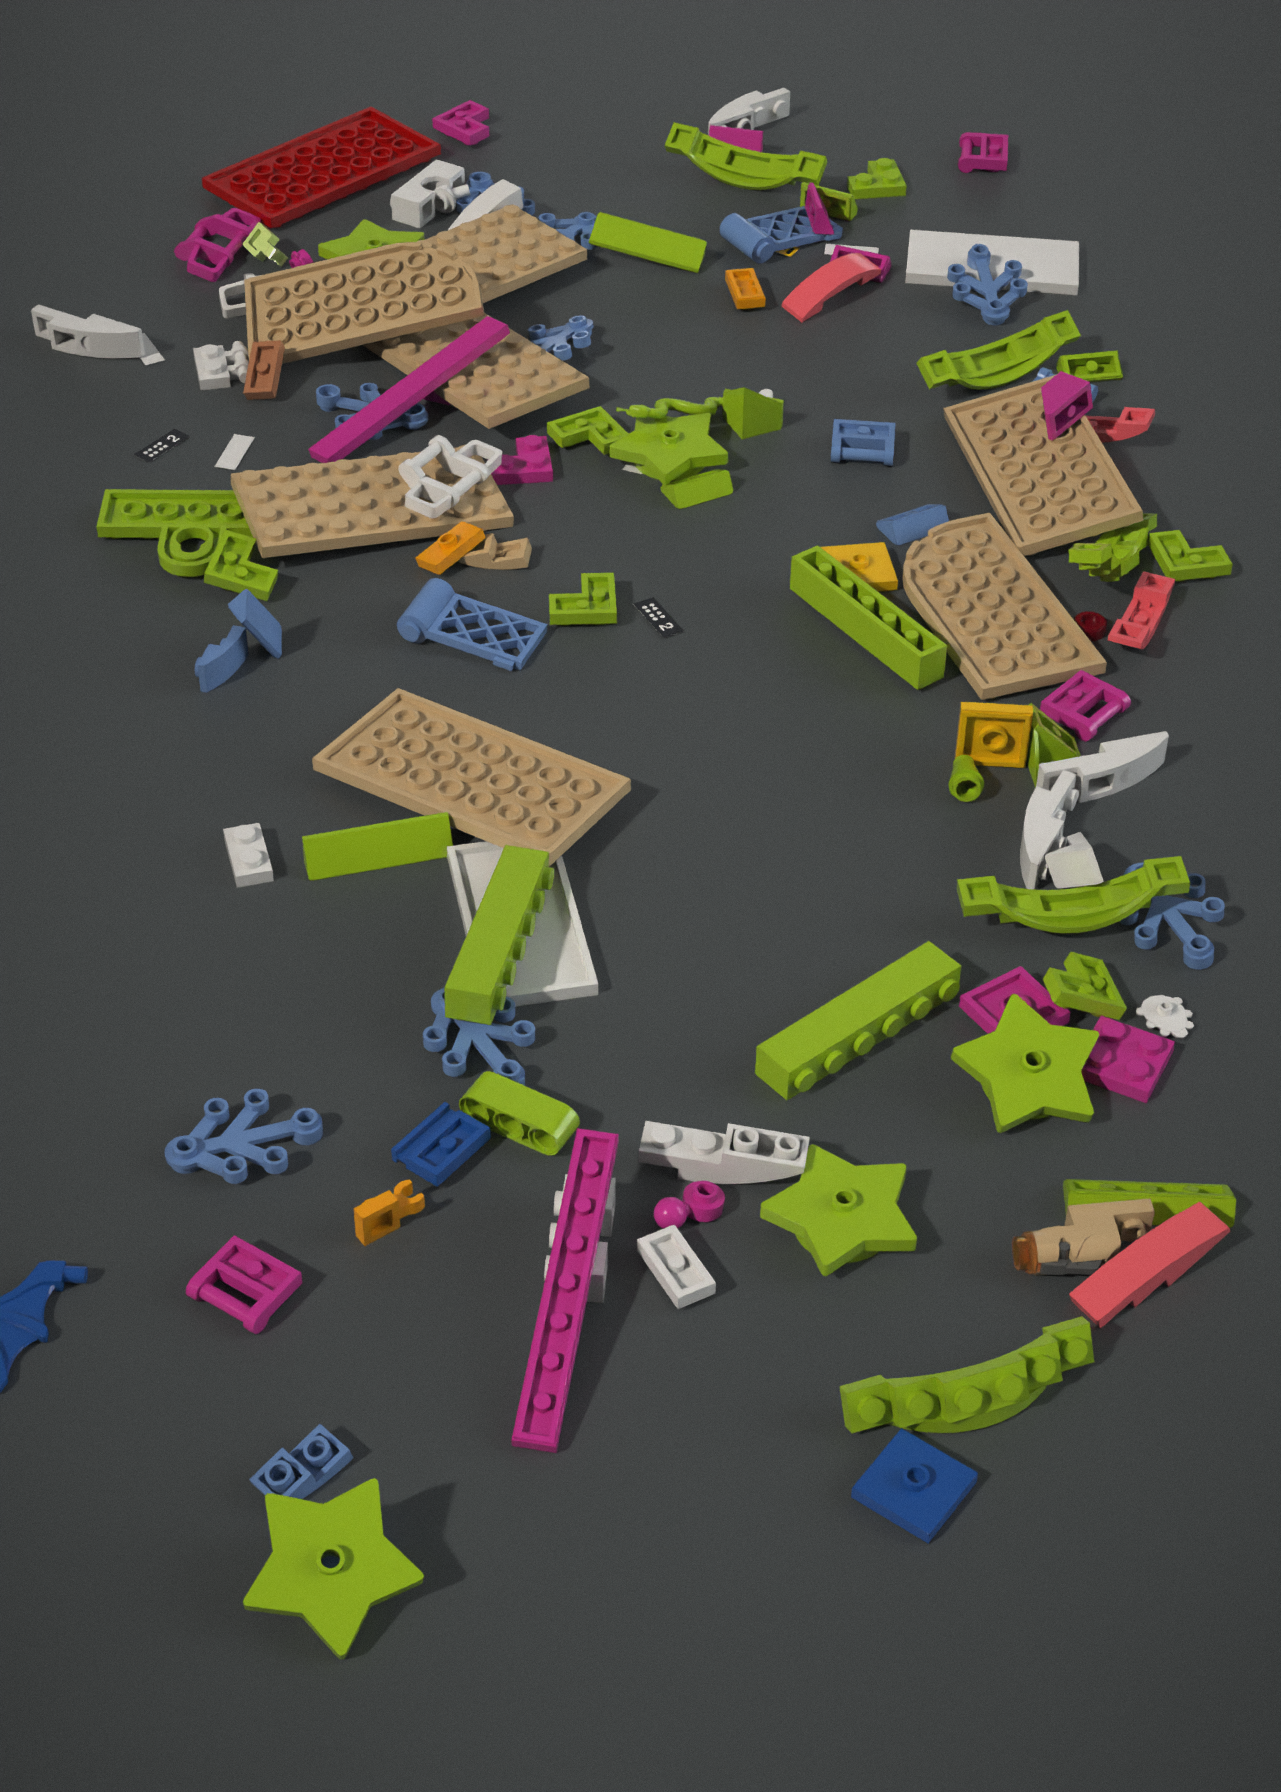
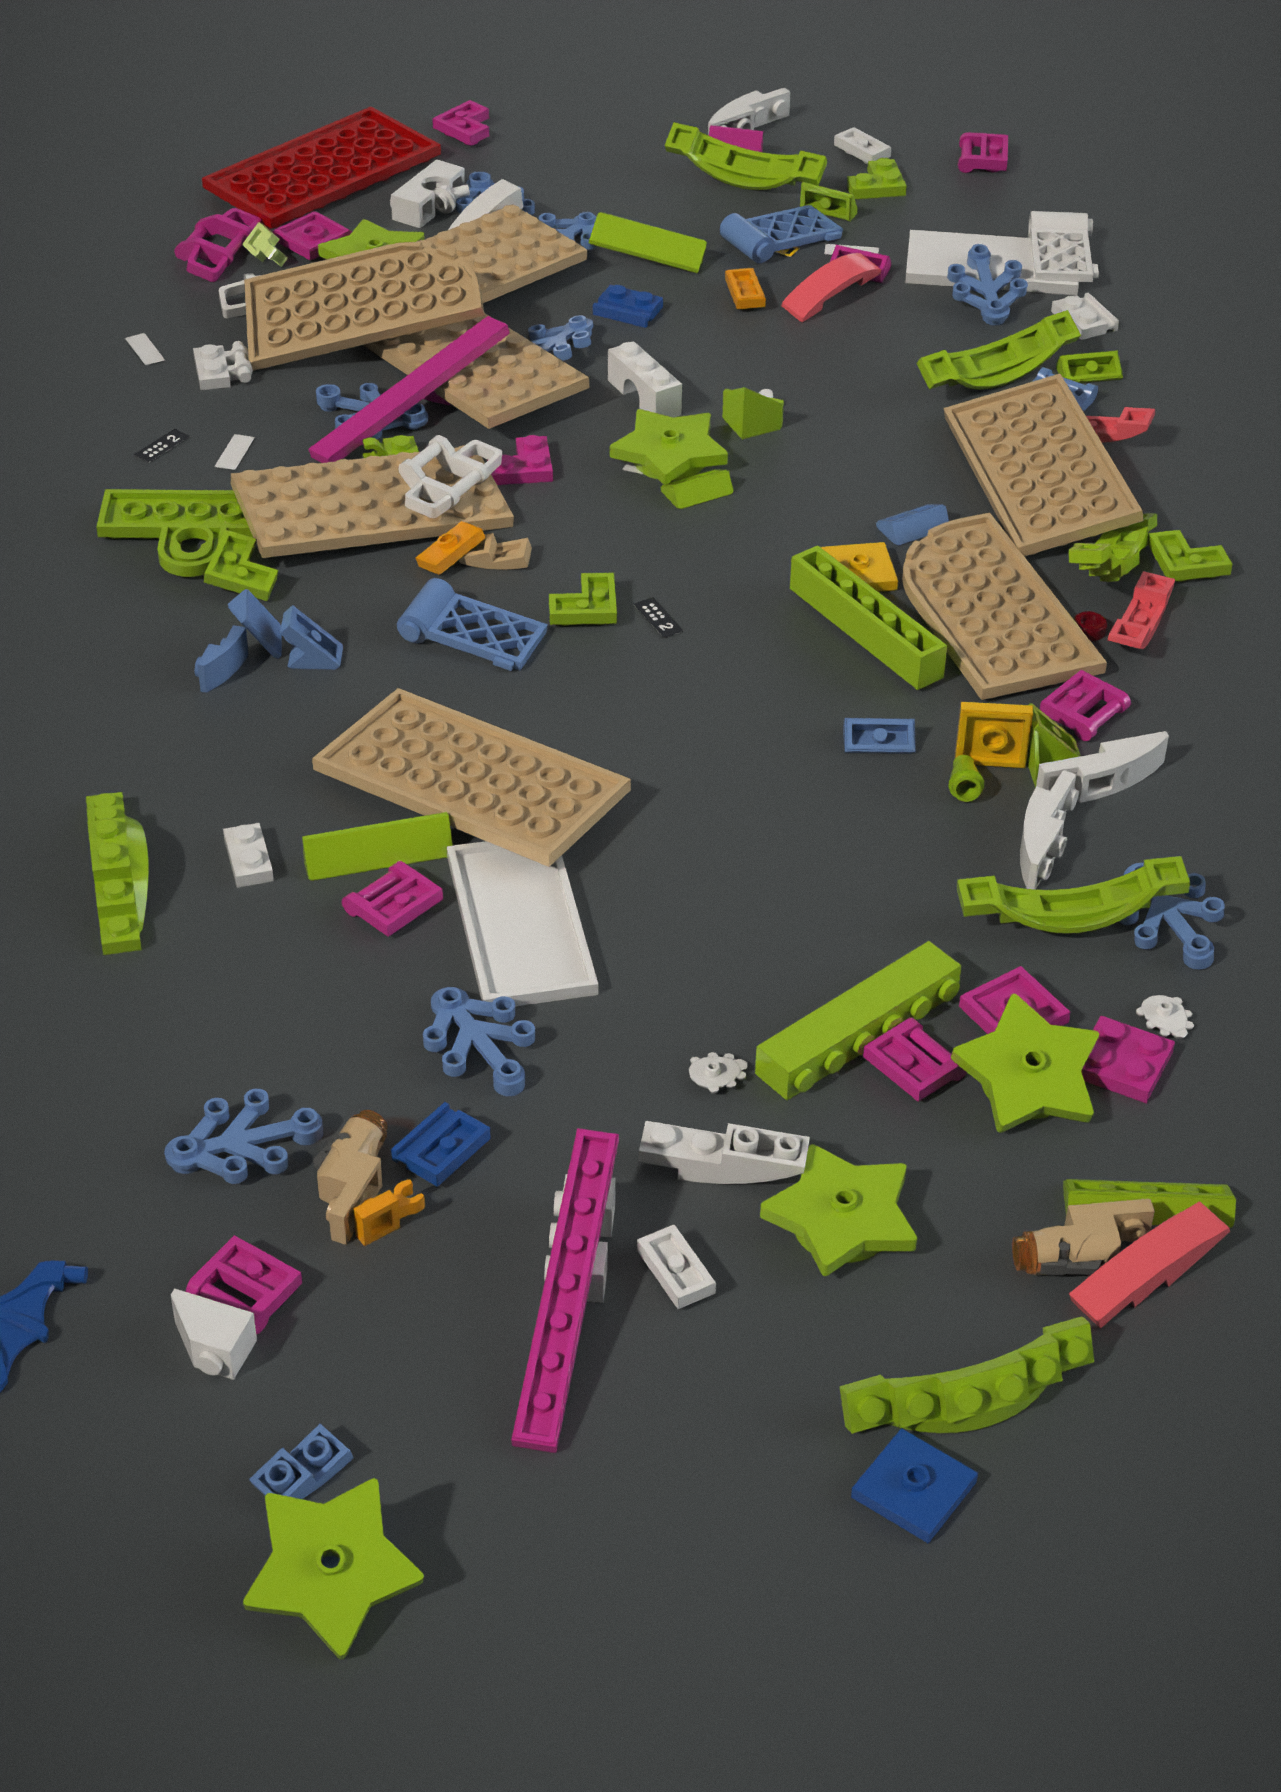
white slope [31,304,145,358] -> none
nougat plate [243,340,285,400] -> none
dark pink plate [289,249,314,268] -> none
lime brick [444,845,554,1025] -> none
lime beam [459,1071,580,1156] -> none
lime plate [547,406,629,455] -> none
lime animal [616,397,723,418] -> none
dark pink plate [654,1181,725,1229] -> none
dark pink slope [805,182,834,235] -> none
medium blue plate [830,419,895,466] -> none
dark pink slope [1041,371,1093,440] -> none
lime plate [1043,952,1127,1020] -> none
white slope [1045,832,1104,889] -> none
none -> lime piece [86,792,149,955]
none -> white slope [171,1288,257,1380]
none -> dark pink plate [272,211,352,261]
none -> medium blue slope [280,605,343,670]
none -> tan plate [313,1110,388,1245]
none -> dark pink plate [342,861,443,937]
none -> lime plate [363,435,419,458]
none -> blue plate [593,284,663,328]
none -> white arch [608,341,682,418]
none -> white piece [689,1052,747,1093]
none -> white plate [834,127,891,164]
none -> medium blue slope [843,718,915,754]
none -> dark pink plate [863,1018,967,1102]
none -> white piece [1028,211,1099,282]
none -> white plate [1051,293,1119,340]

